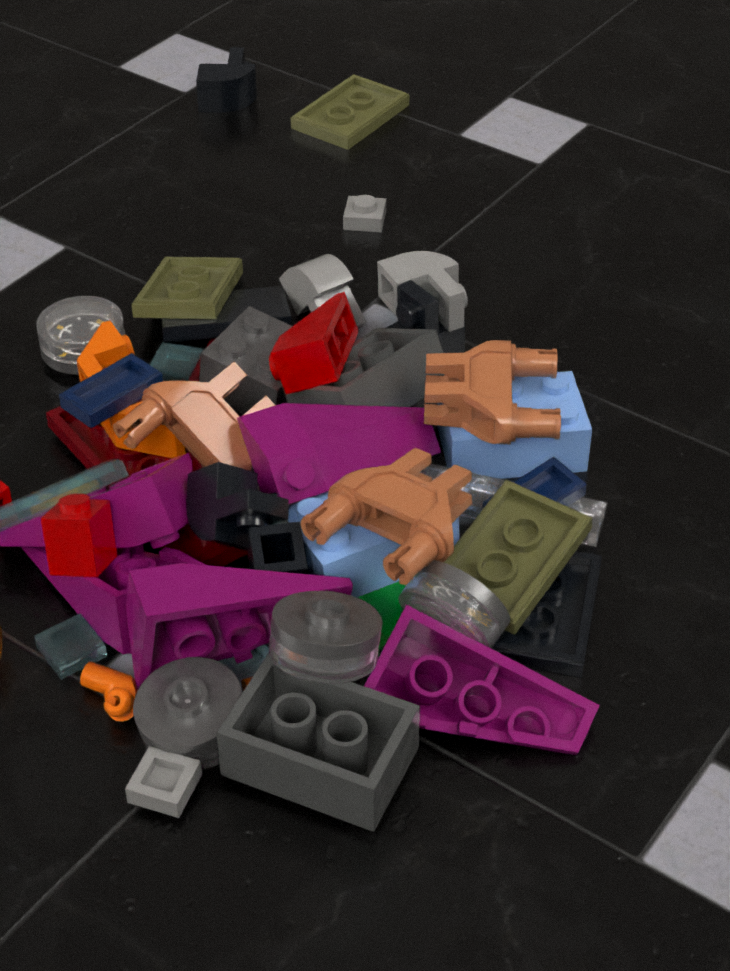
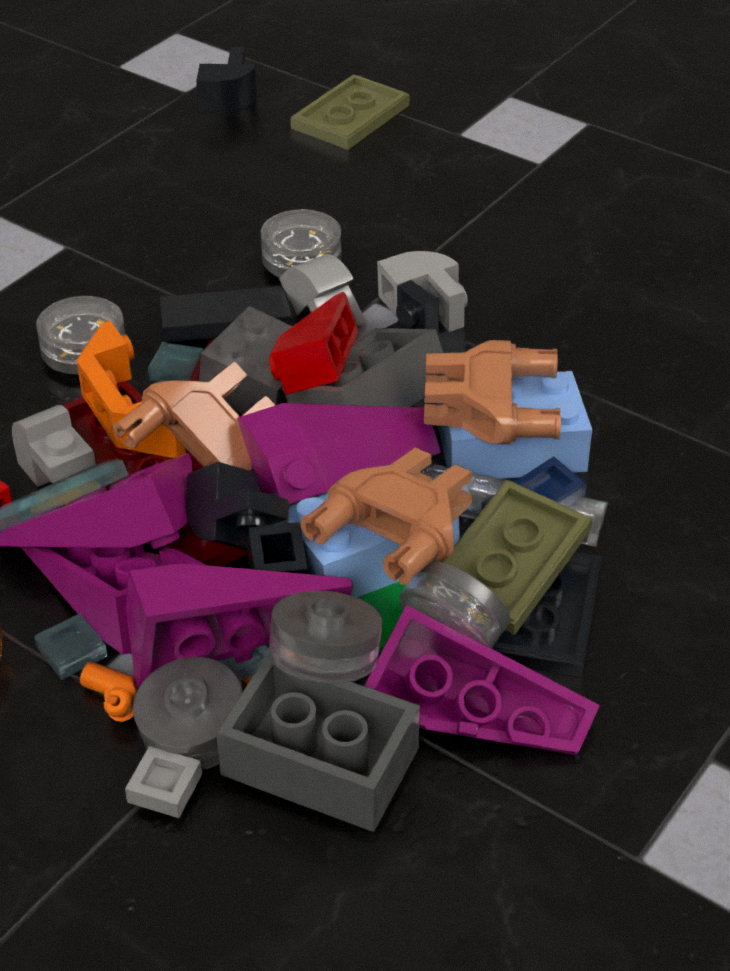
red brick [41,494,117,578] -> none
dark blue tile [59,353,163,428] -> none
olive tile [132,257,243,319] -> none
light grey plate [343,195,386,233] -> none
none -> light grey brick [12,405,96,487]
none -> clear piece [261,209,341,277]

